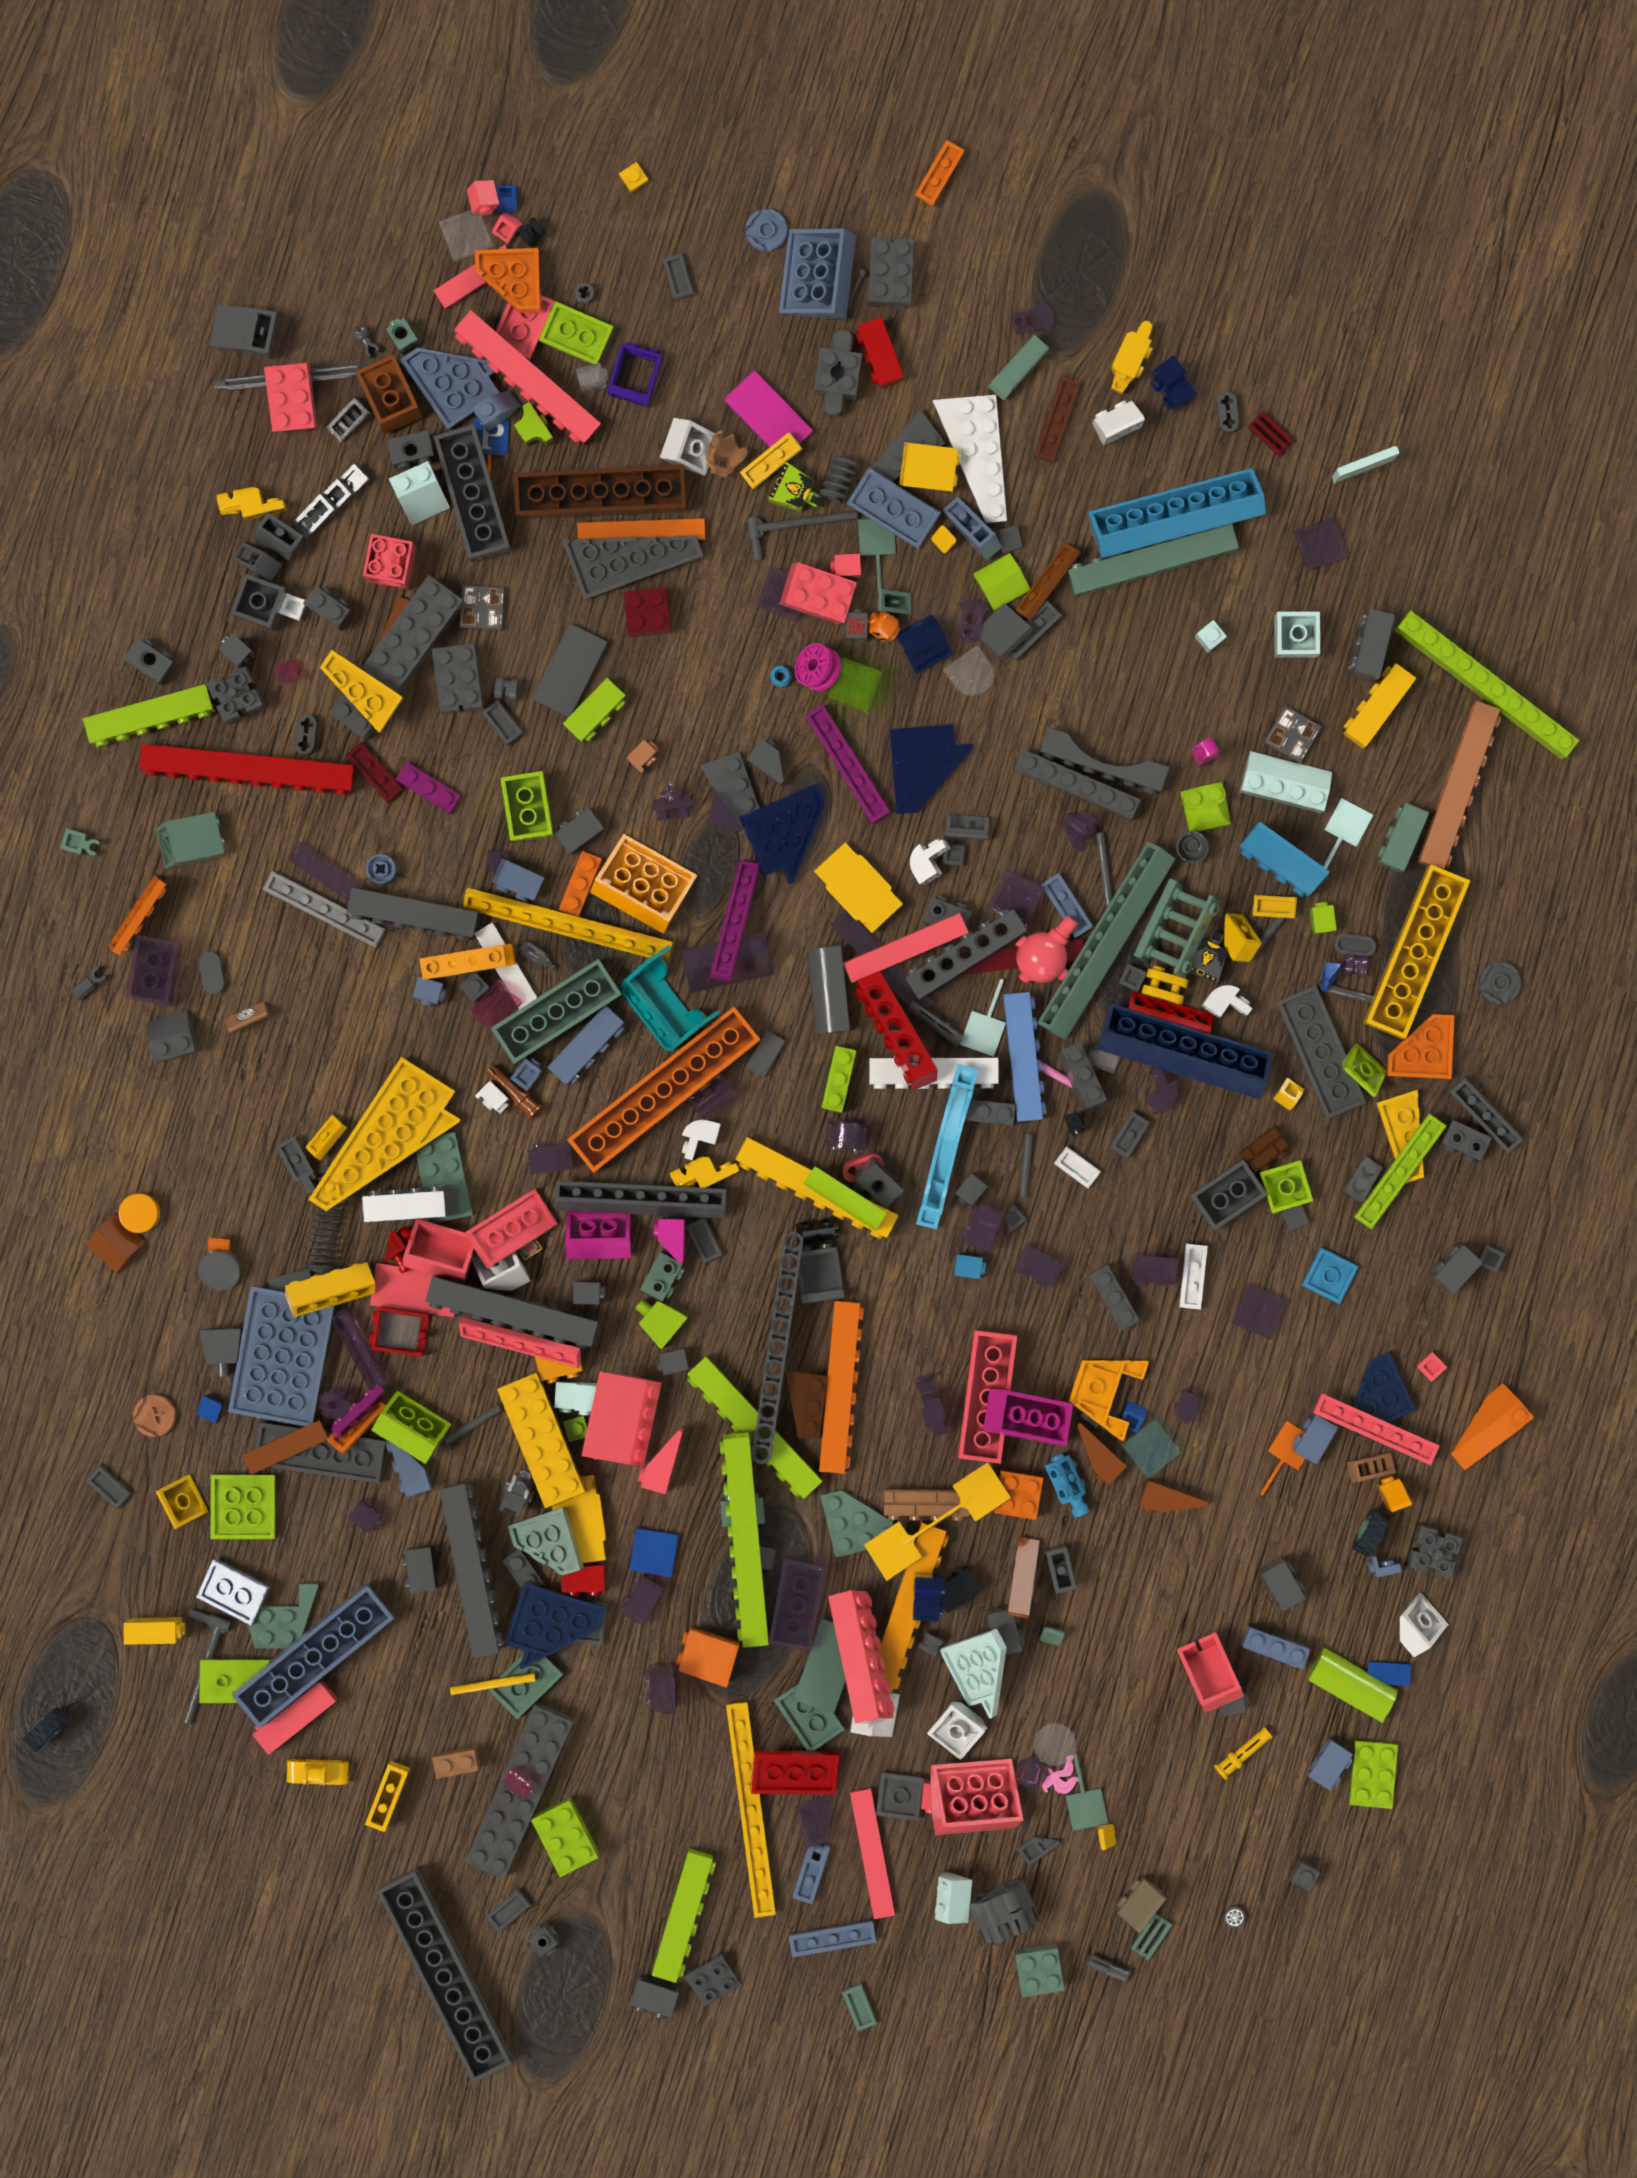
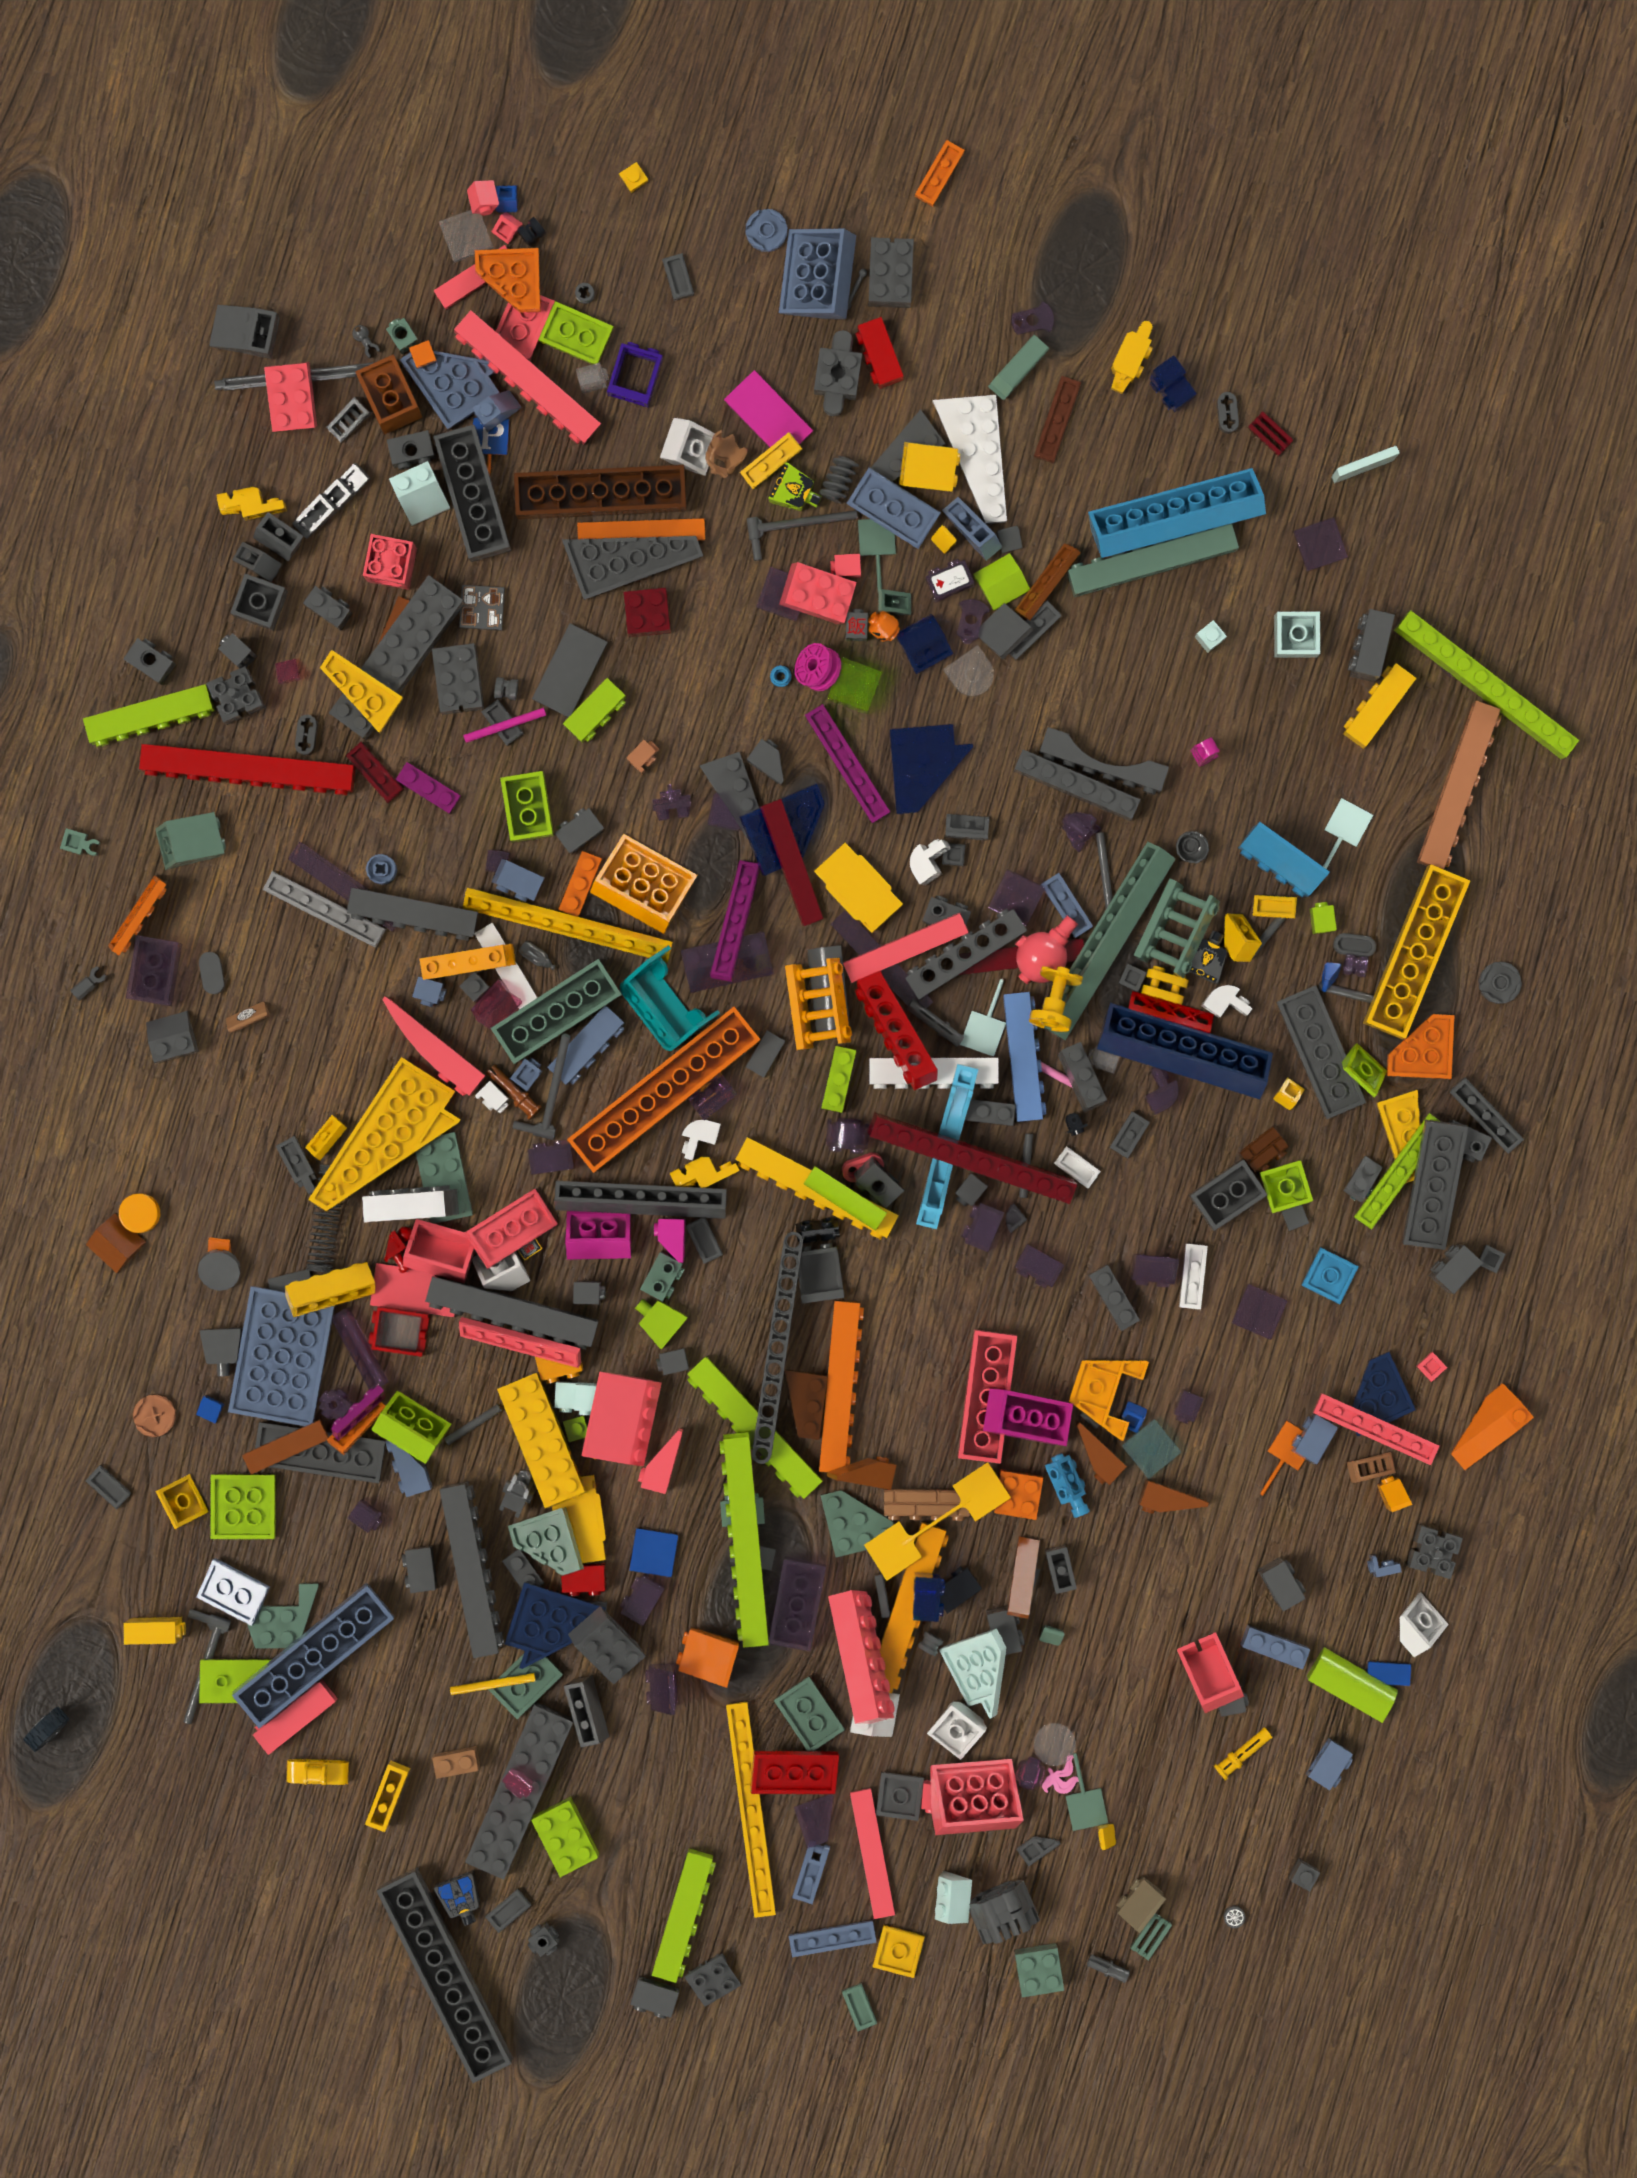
white plate [279,593,306,621] -> none
lime brick [514,402,554,446] -> none
sand green tile [793,1619,846,1714] -> none
piece [914,1374,952,1437] -> none
dark azure brick [954,1254,986,1279] -> none
white slope [1092,401,1145,446] -> none
lime slope [1180,782,1231,832] -> none
light aqua slope [1239,751,1332,813] -> none
dark grey tile [1264,706,1322,764] -> none
lime plate [1349,1740,1398,1809] -> none
black wheel [1352,1508,1390,1557] -> none
sand green brick [1377,803,1429,873] -> none
none -> coral slope [382,996,487,1096]
none -> orange tile [409,340,437,369]
none -> torso [434,1870,480,1926]
none -> dark pink bar [463,707,546,743]
none -> dark grey bar [513,1034,570,1140]
none -> dark grey brick [564,1675,610,1747]
none -> dark grey brick [568,1606,646,1684]
none -> dark red tile [760,799,823,926]
none -> light orange fence [785,958,852,1050]
none -> dark orange slope [826,1456,896,1490]
none -> dark red brick [867,1112,1077,1204]
none -> yellow tile [873,1924,925,1978]
none -> dark grey tile [874,1573,890,1618]
none -> brick [925,559,975,603]
none -> yellow piece [1029,966,1083,1032]
none -> dark grey plate [1402,1120,1468,1250]

